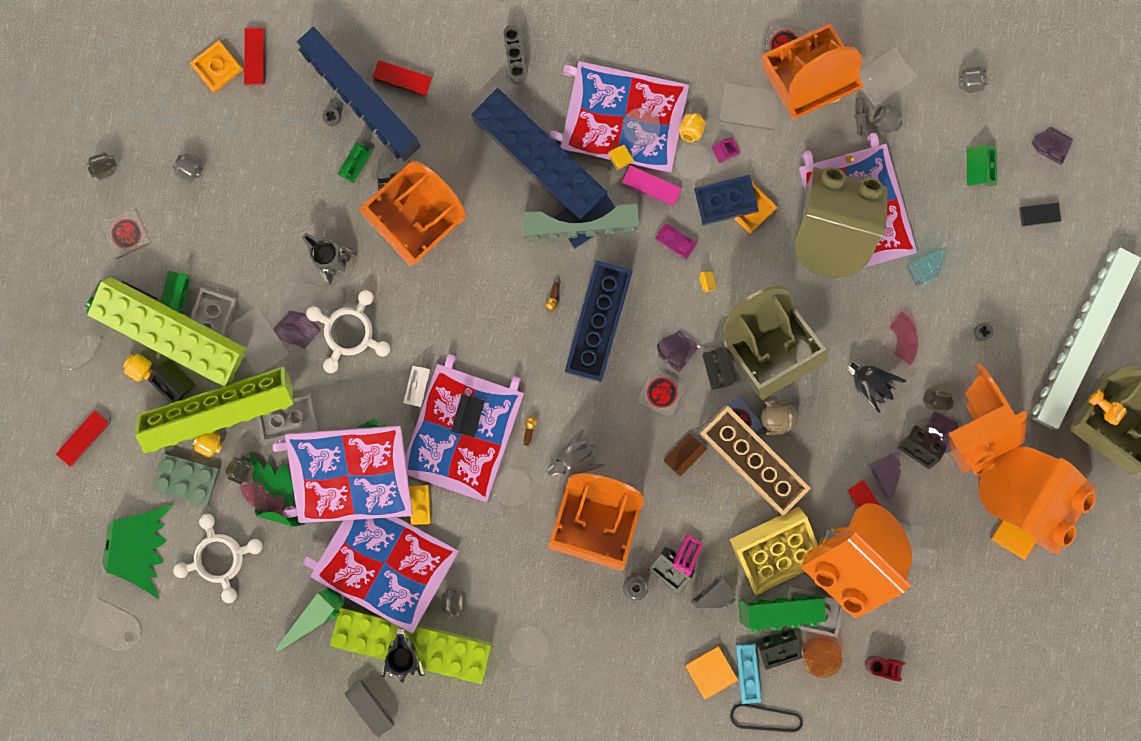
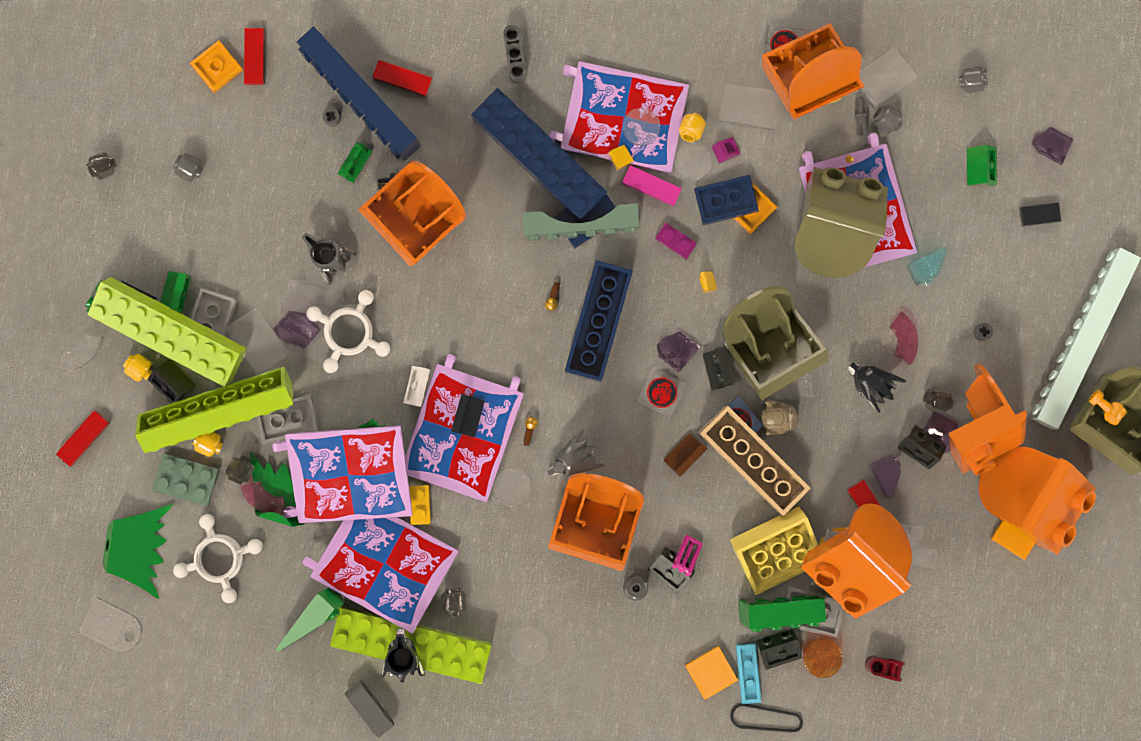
clear tile [100,208,152,259] -> none
dark grey slope [691,576,736,608] -> none

